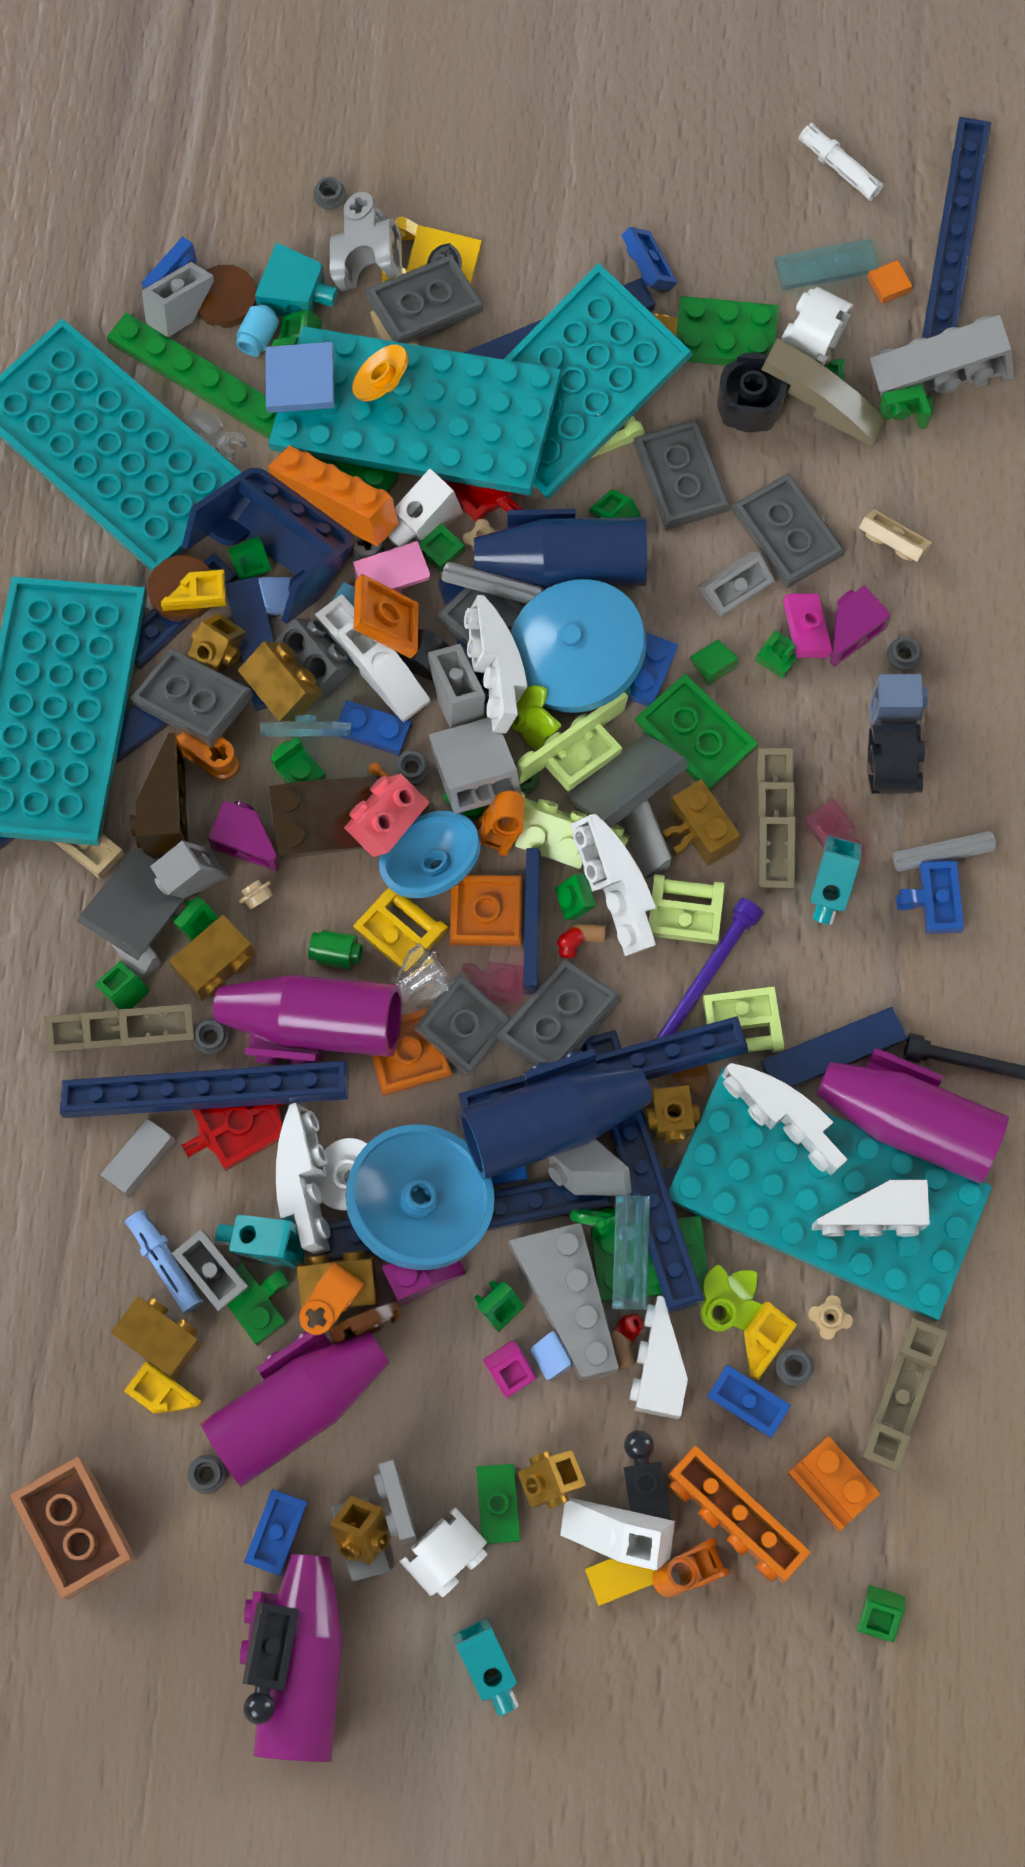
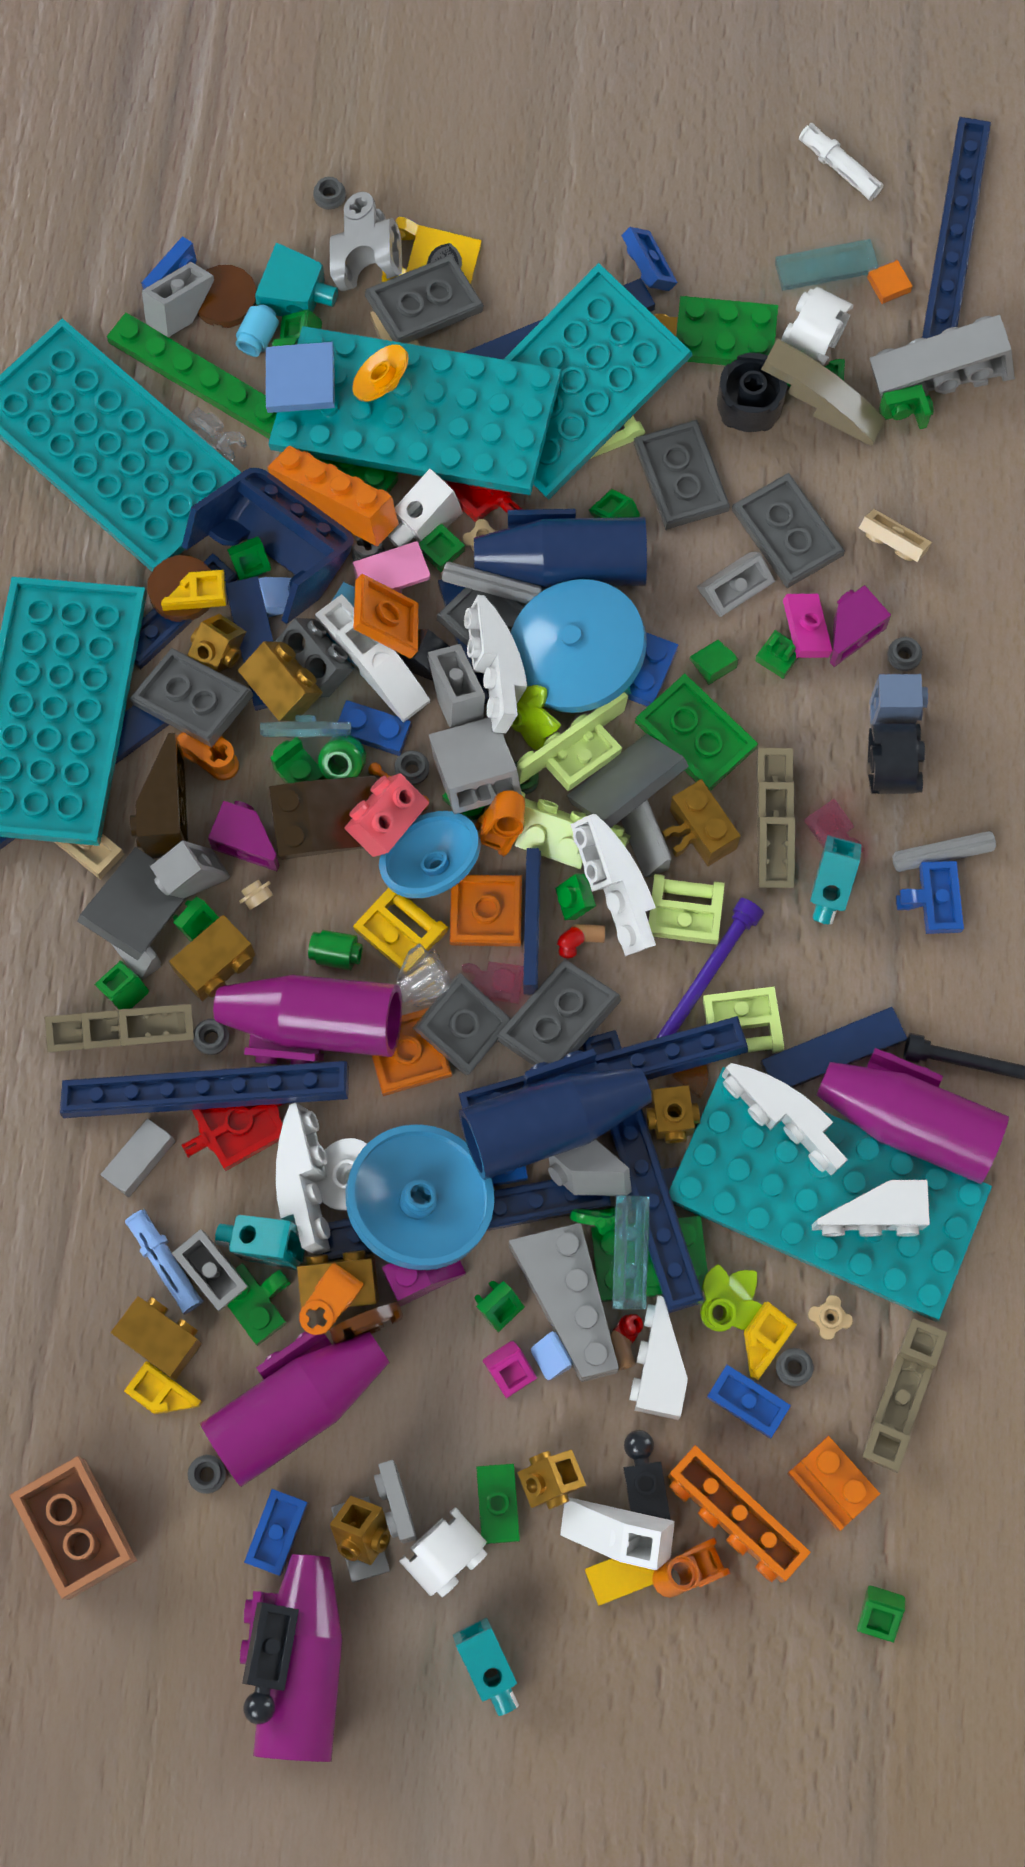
none -> green head [318,735,366,779]

